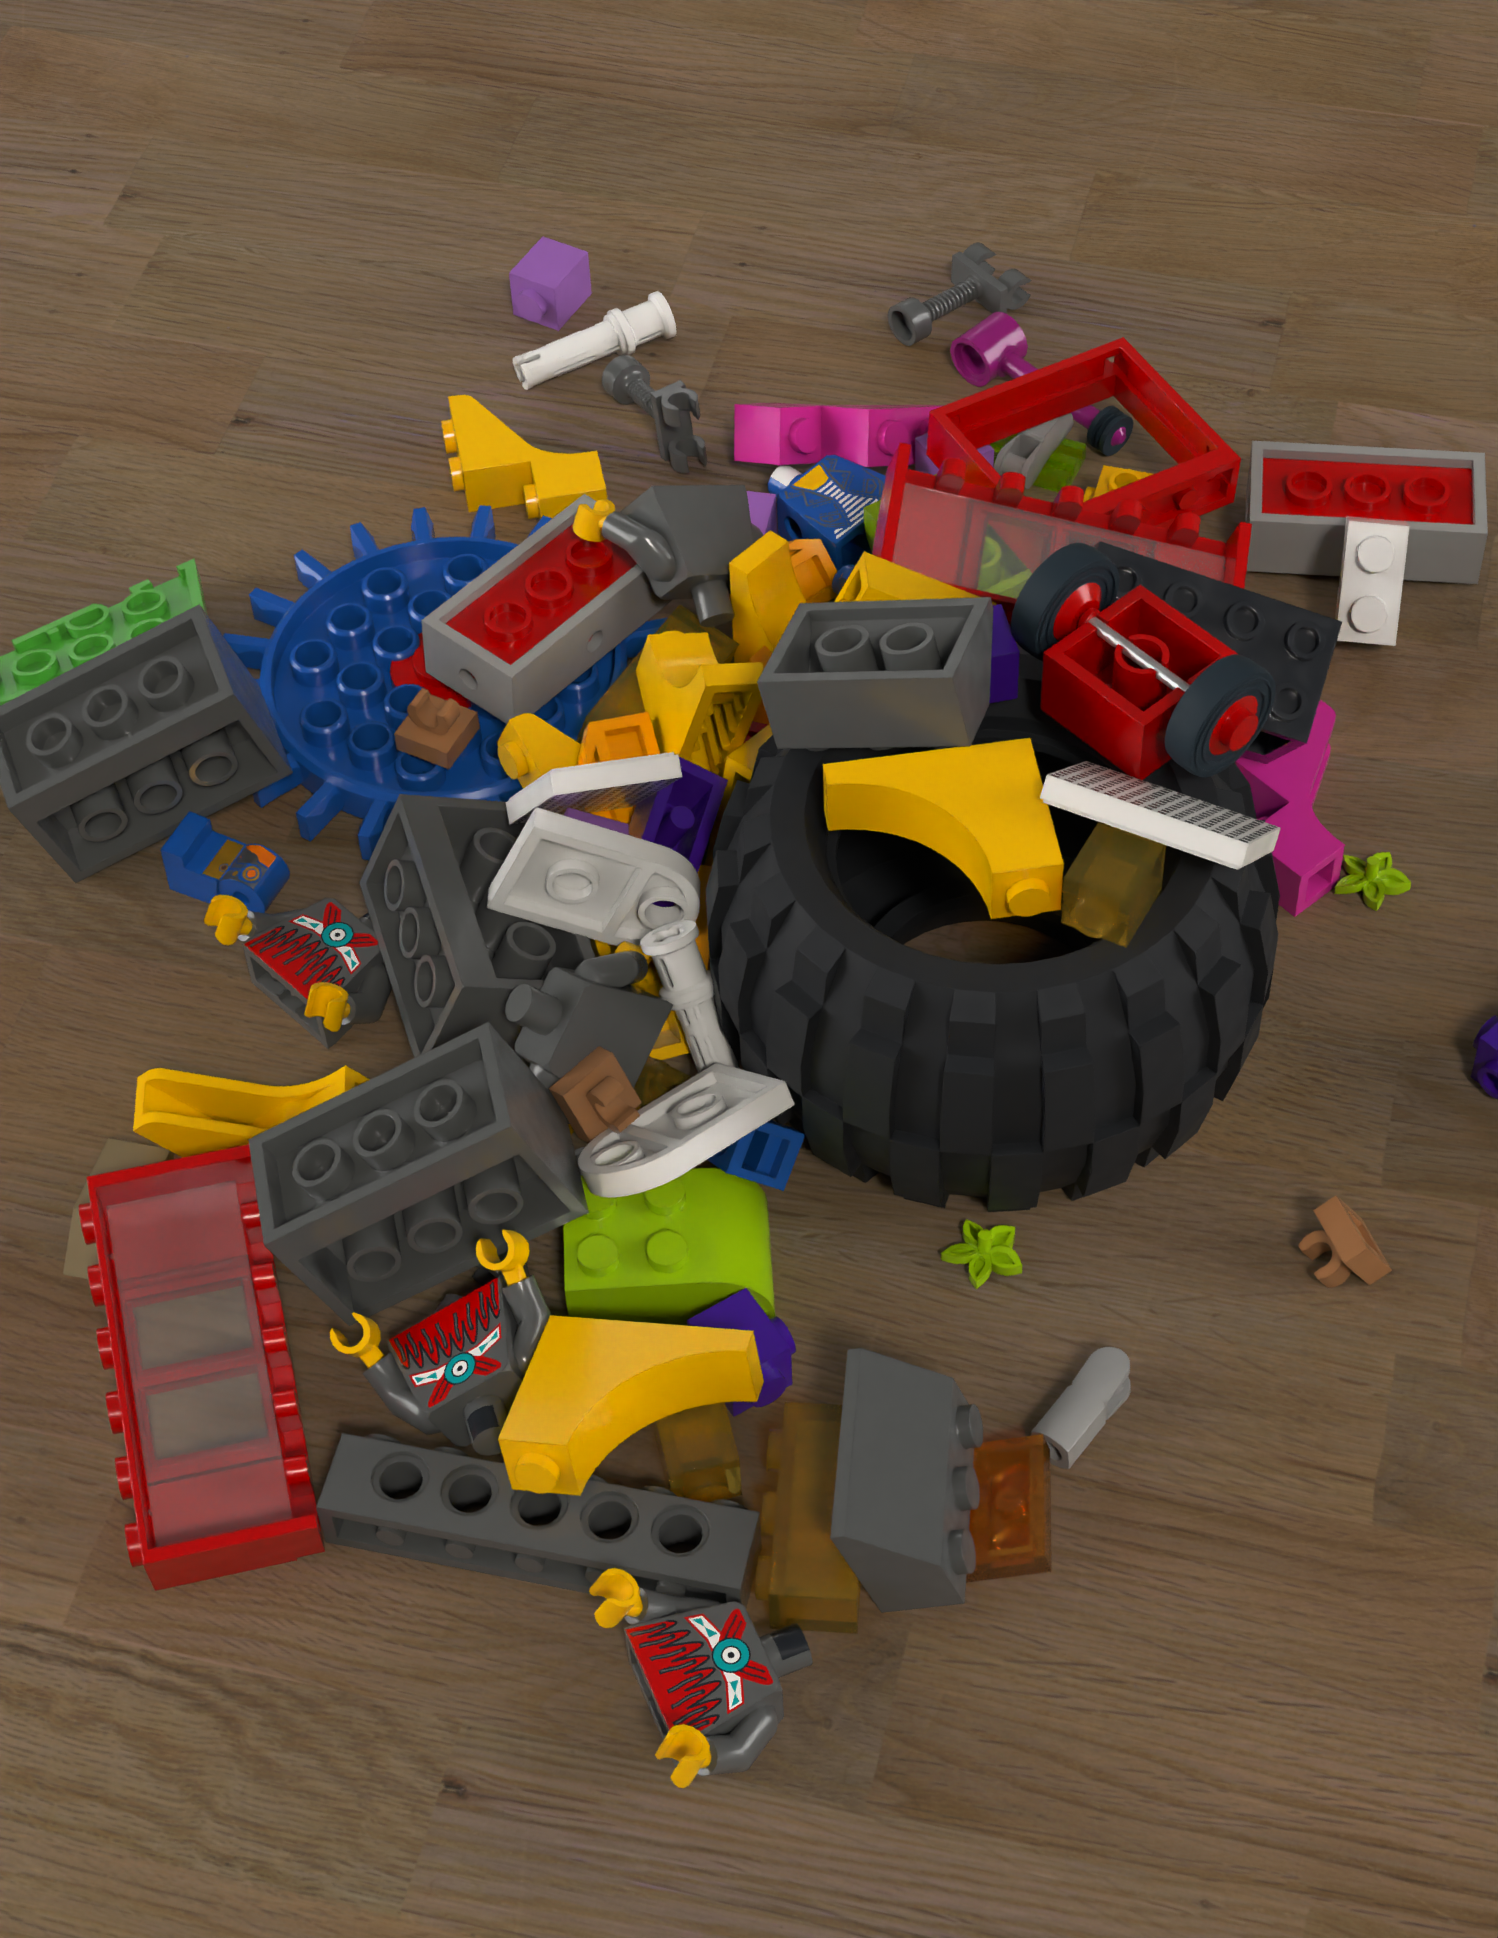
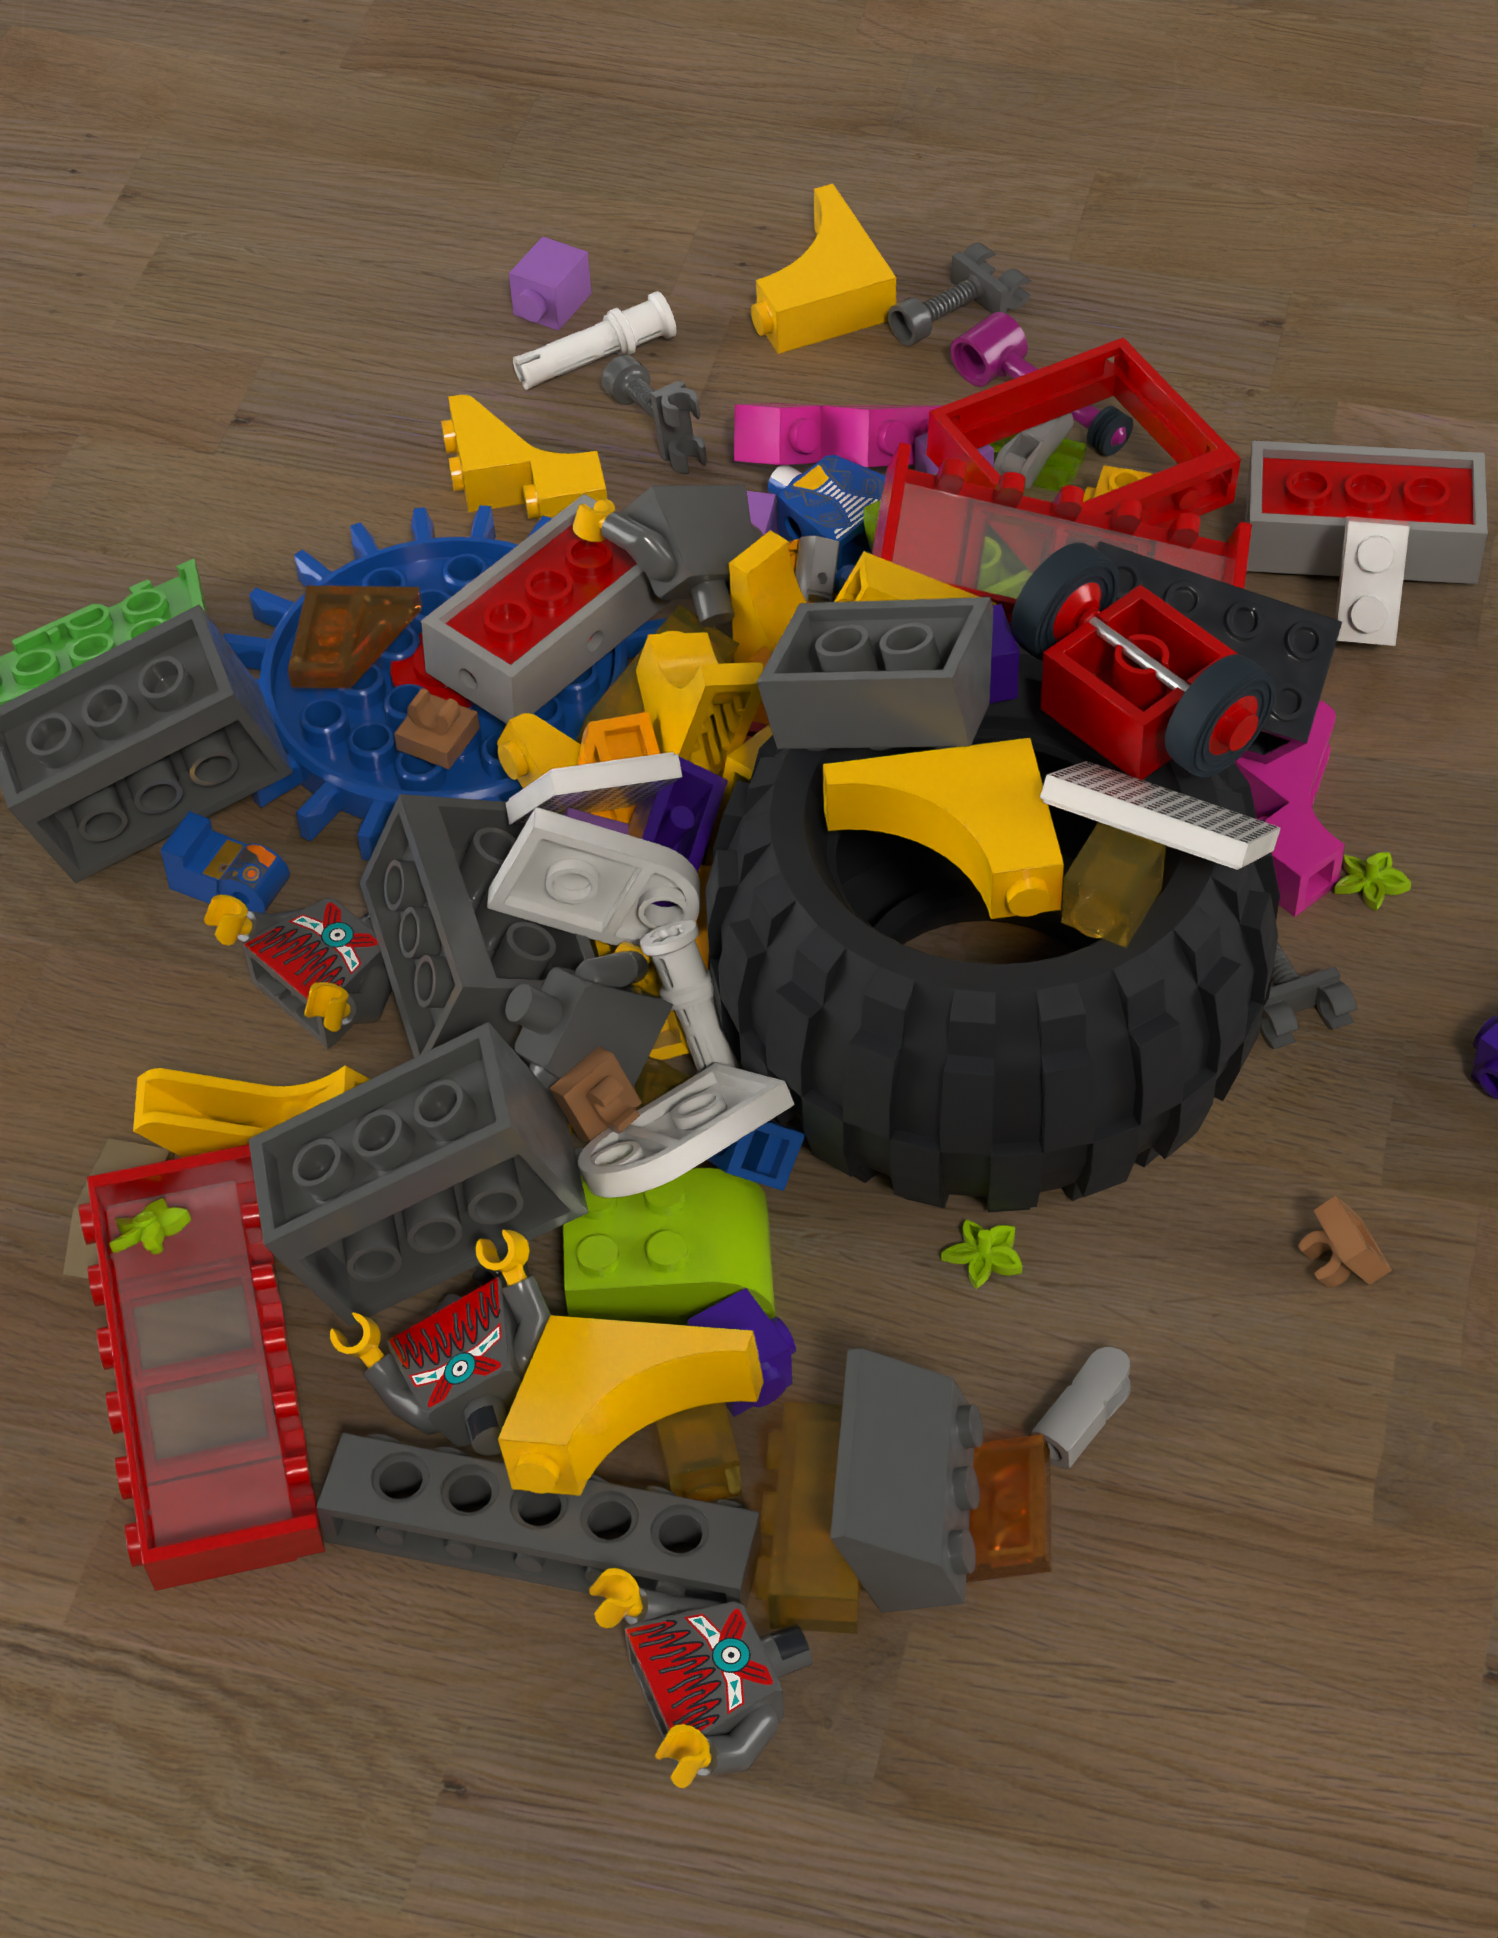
none -> lime plant [109,1198,192,1255]
none -> clear orange wing [288,585,423,689]
none -> yellow arch [751,183,896,354]
none -> light grey bar [795,536,840,603]
none -> dark grey bar [1260,941,1357,1049]

